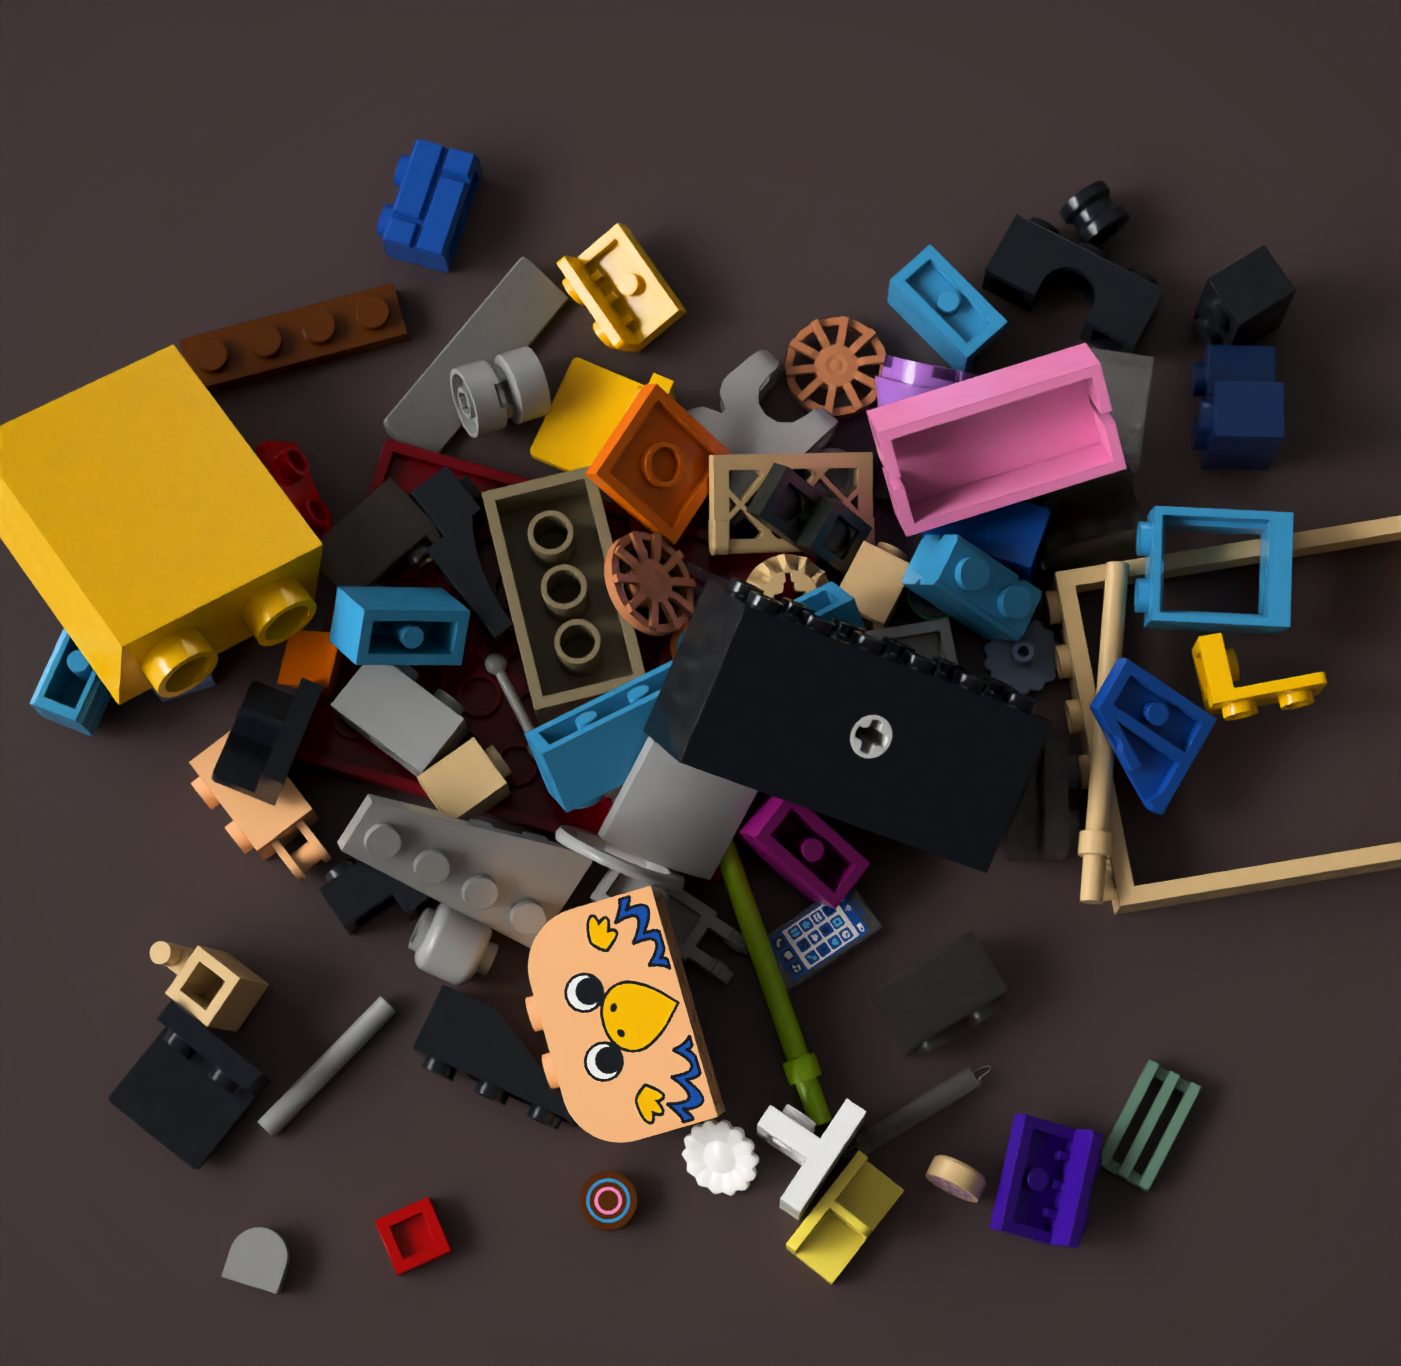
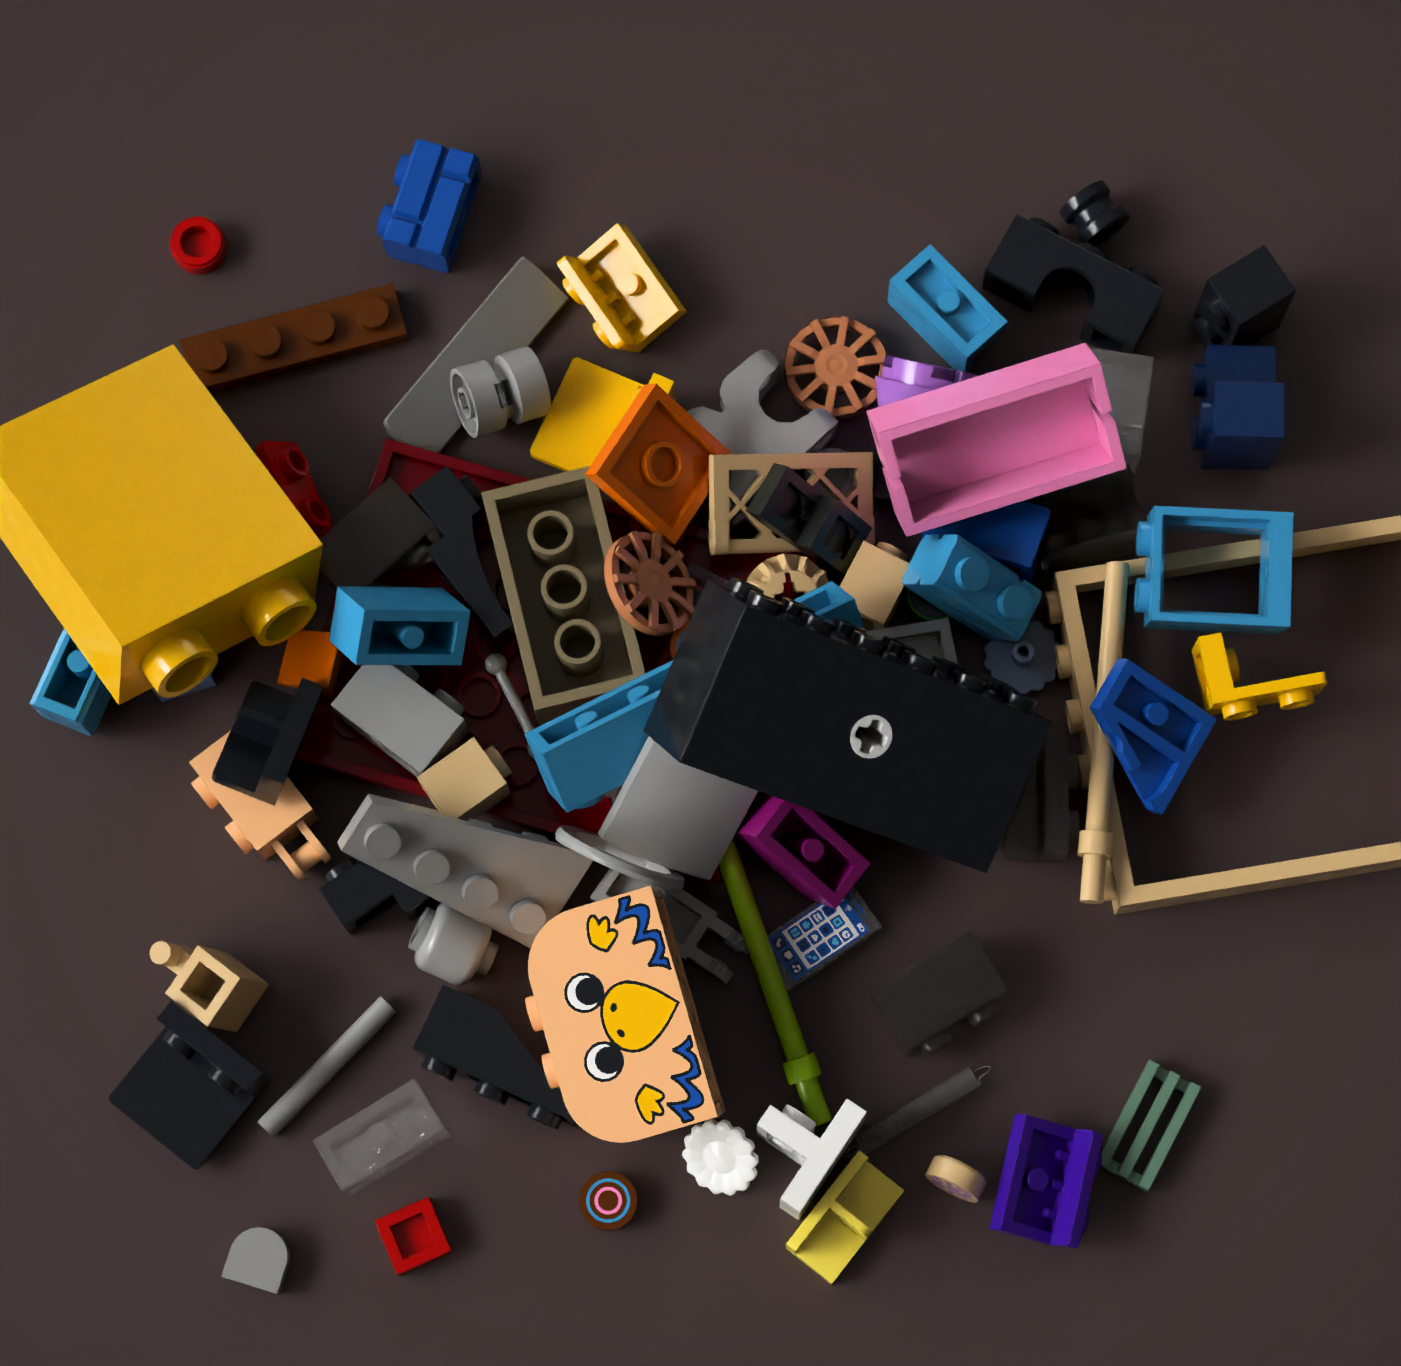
none -> red tile [170,216,227,275]
none -> clear brick [312,1078,451,1197]

